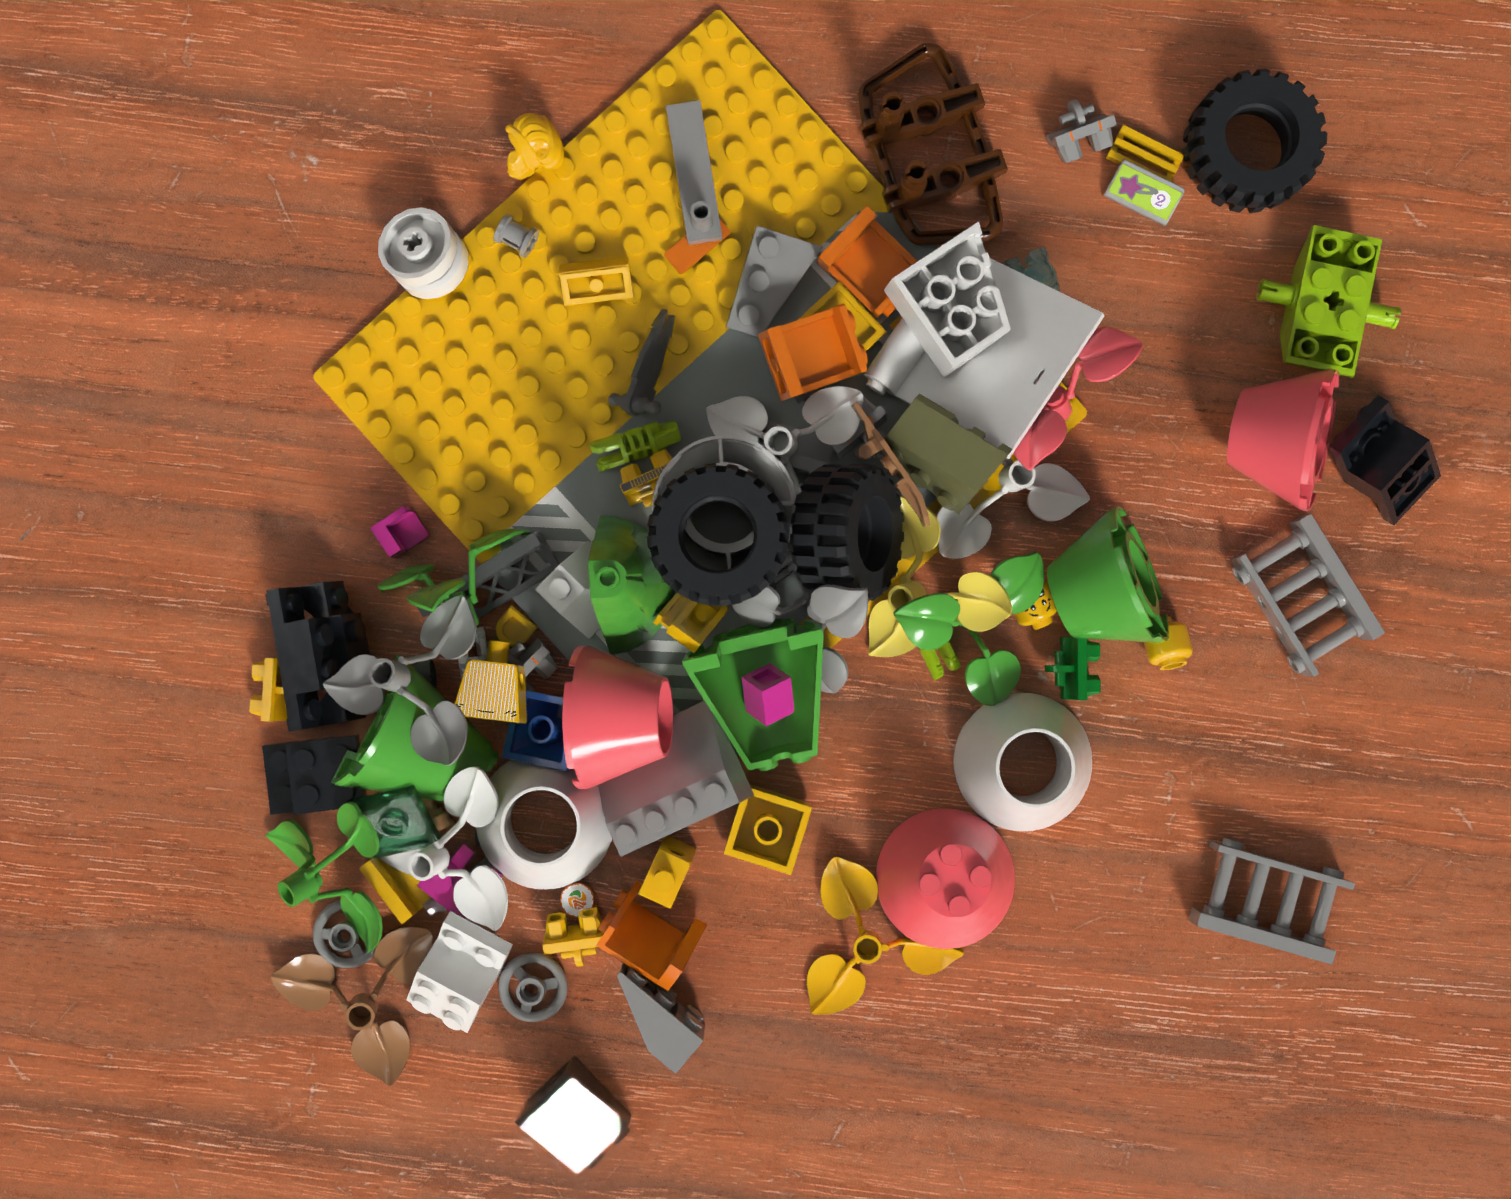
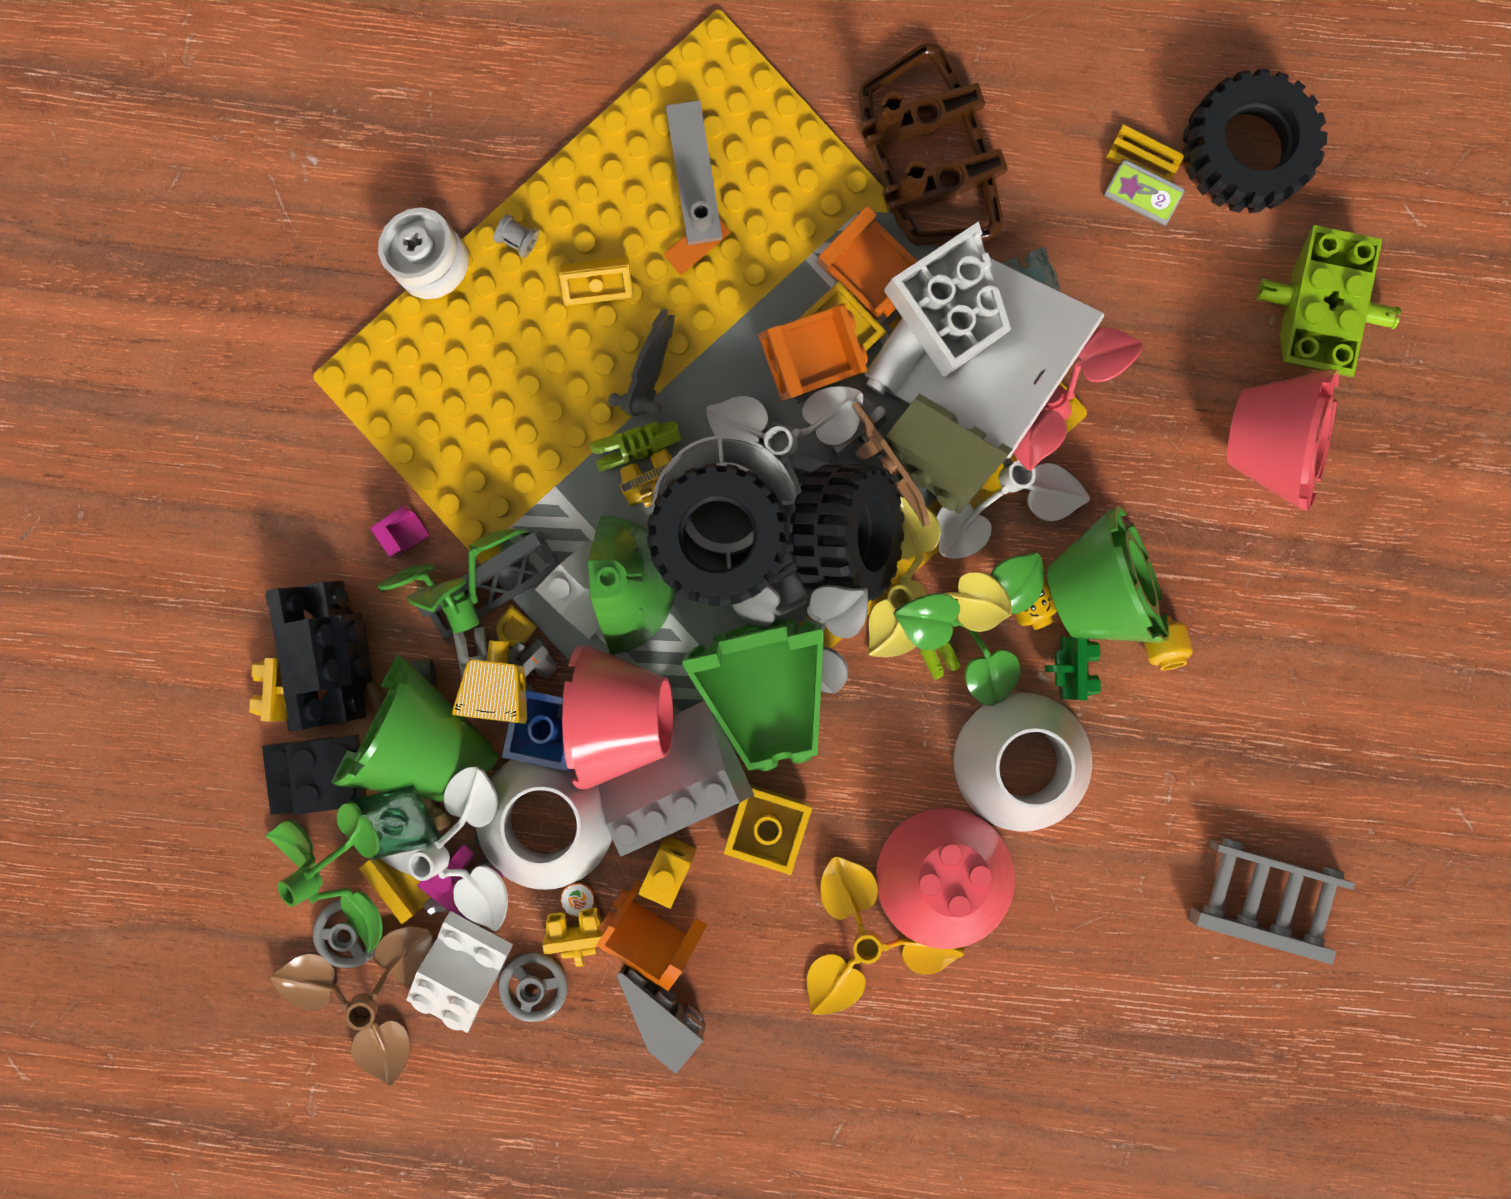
light grey plant [323,595,477,766] -> none
yellow hair [505,113,564,180] -> none
clear smoke slope [515,1055,632,1173] -> none
yellow plate [653,593,729,653] -> none
light grey wing [725,226,823,338] -> none
dark pink panel [742,663,794,726] -> none
light grey hips [1045,99,1117,163] -> none
light grey fence [1230,513,1385,677] -> none
black bracket [1329,395,1441,525] -> none

